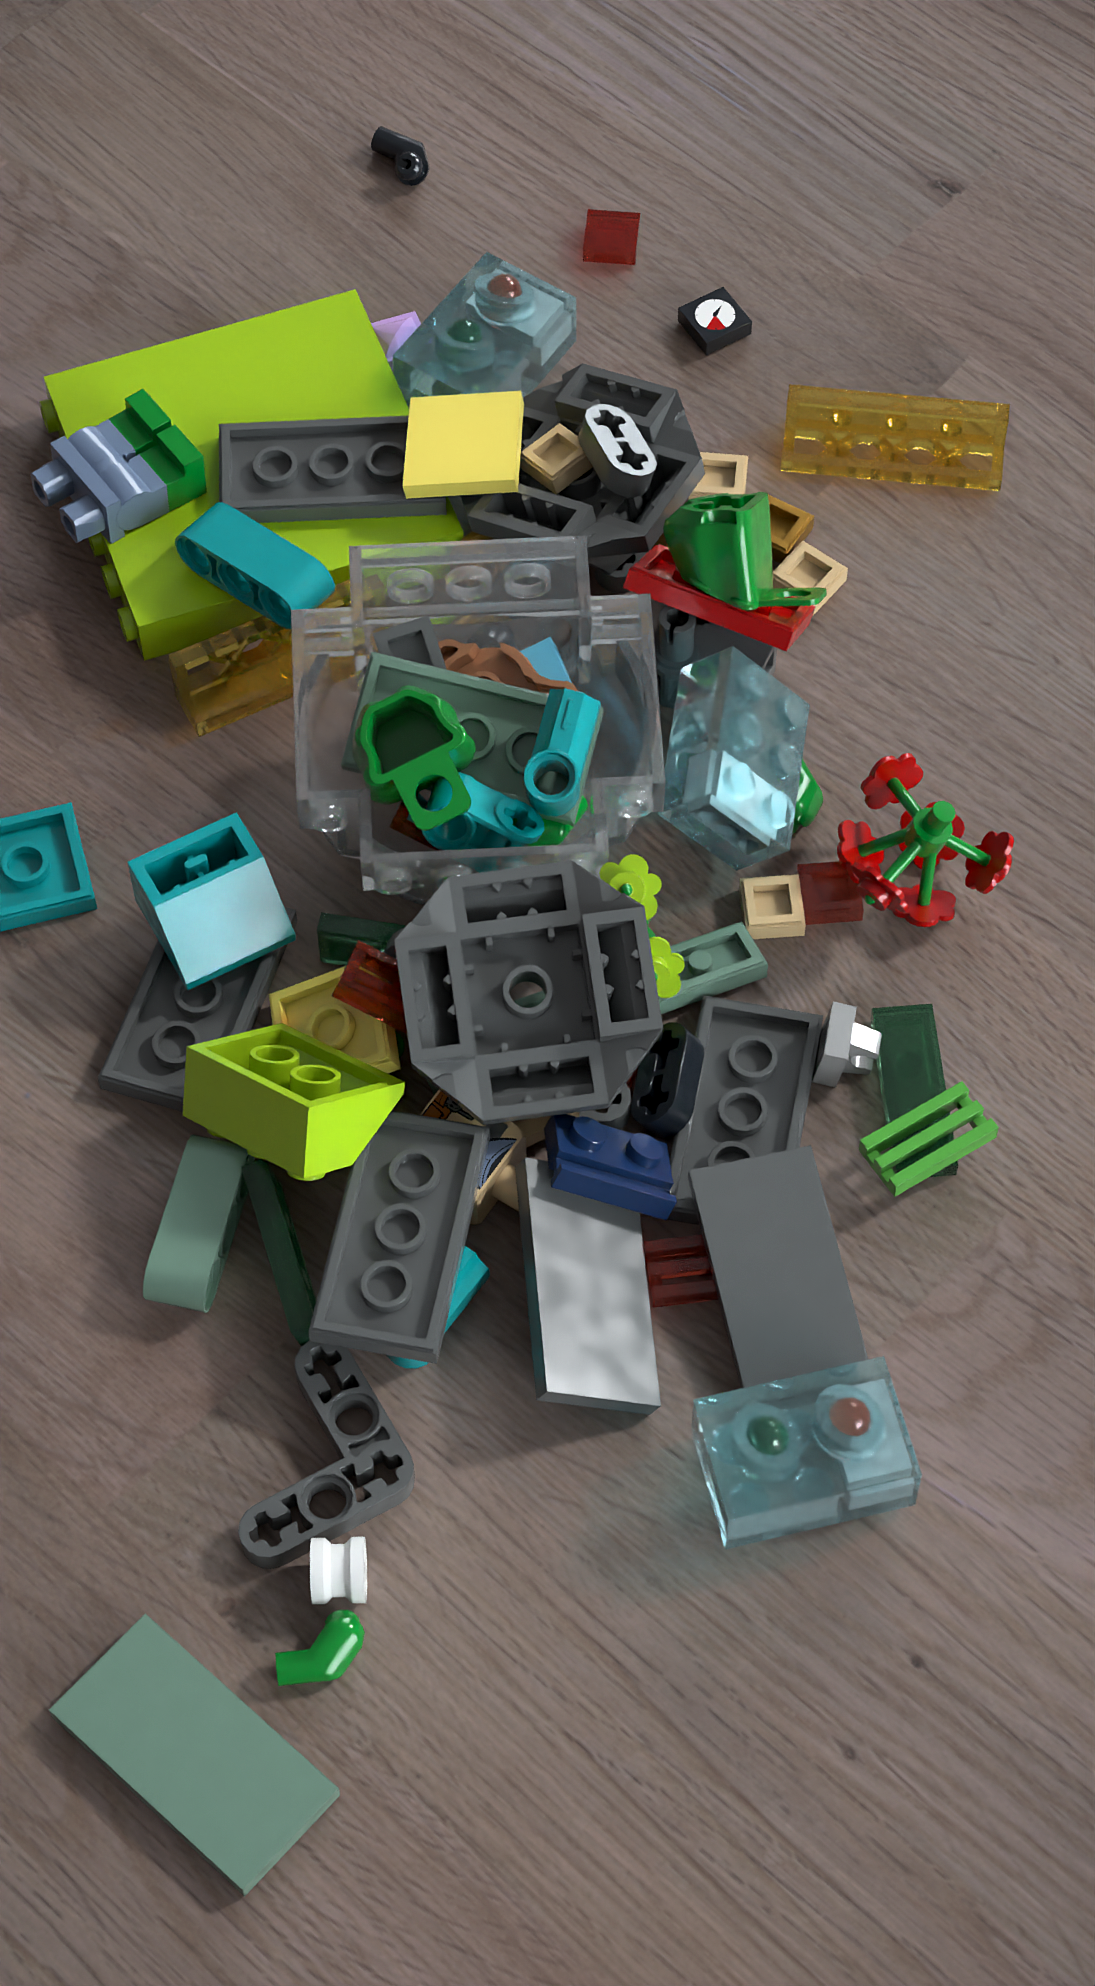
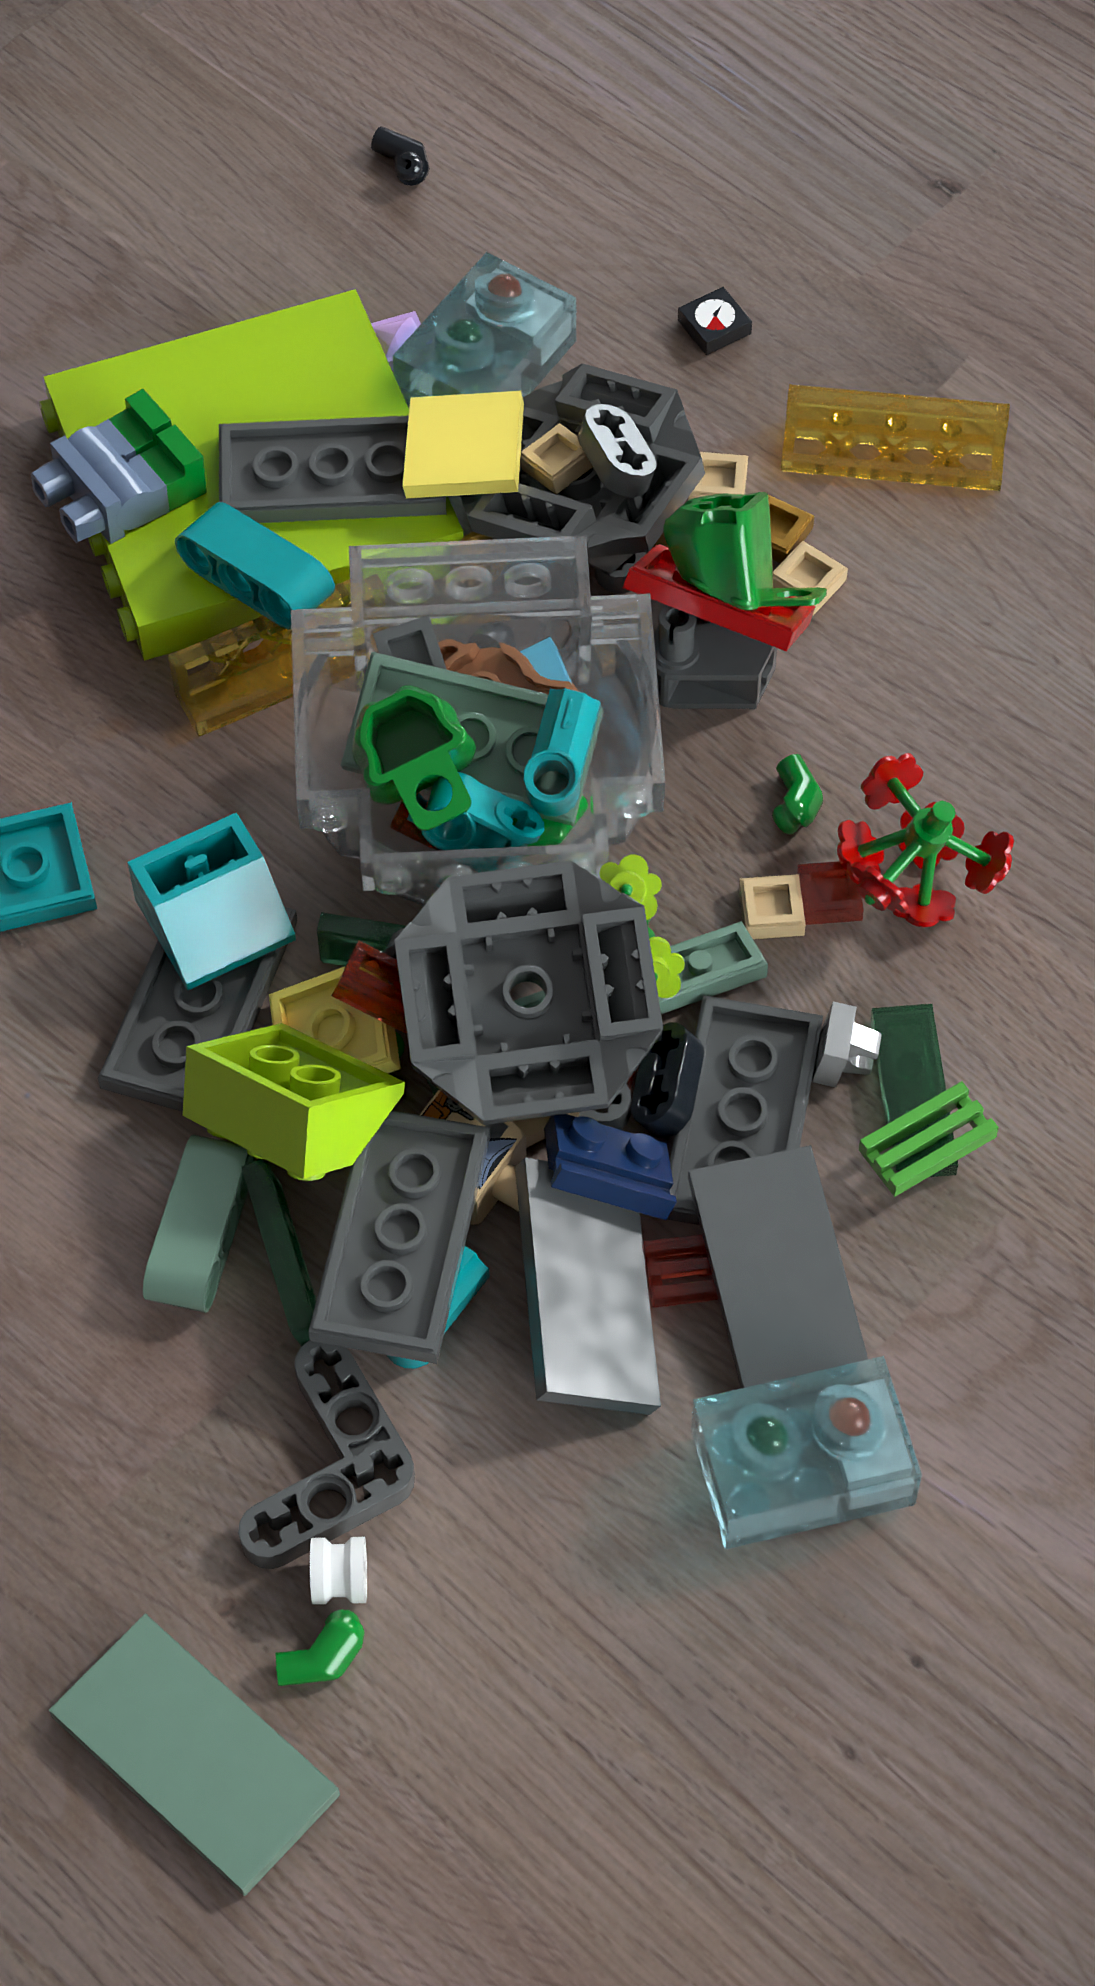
clear red tile [583,209,640,265] -> none
clear light blue piece [658,646,810,871] -> none

